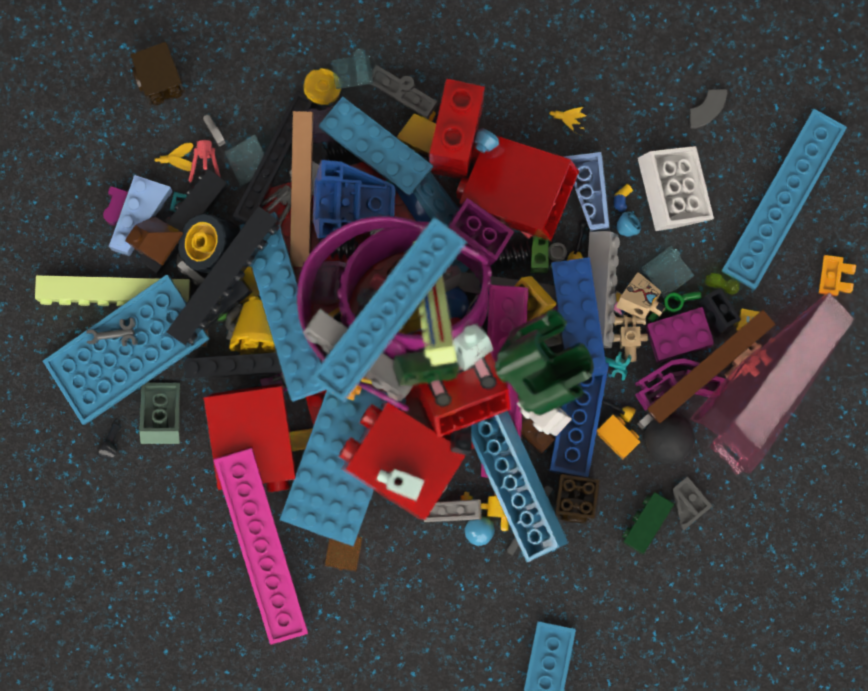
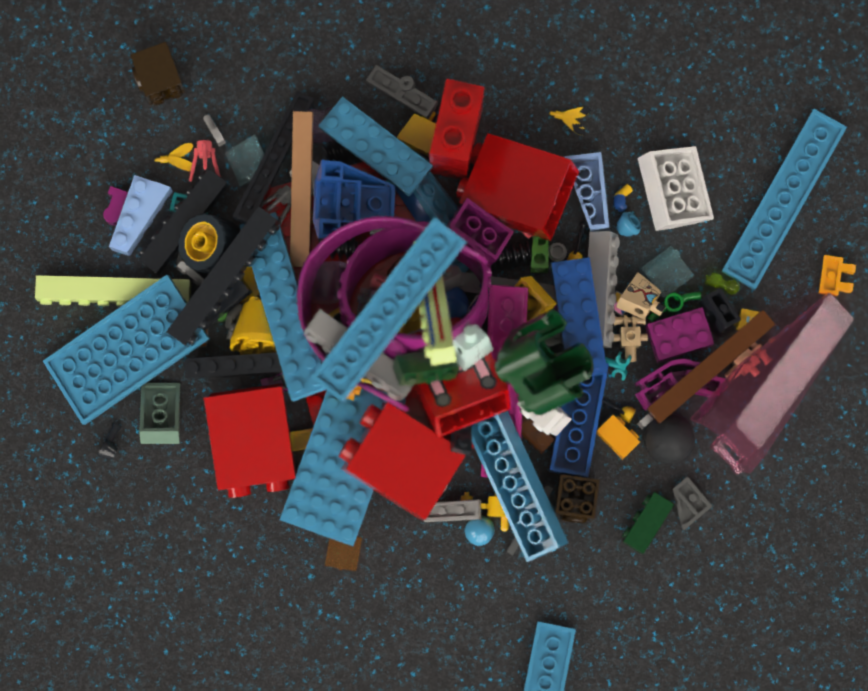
dark grey bar [86,318,138,347] -> none
reddish brown slope [125,216,184,265] -> none
dark pink plate [214,448,308,645] -> none
yellow tile [303,69,341,105] -> none
clear light blue hinge [332,49,373,89] -> none
light aqua torso [377,469,424,501] -> none
dark azure cone [474,128,499,153] -> none
dark grey tile [689,89,727,129] -> none

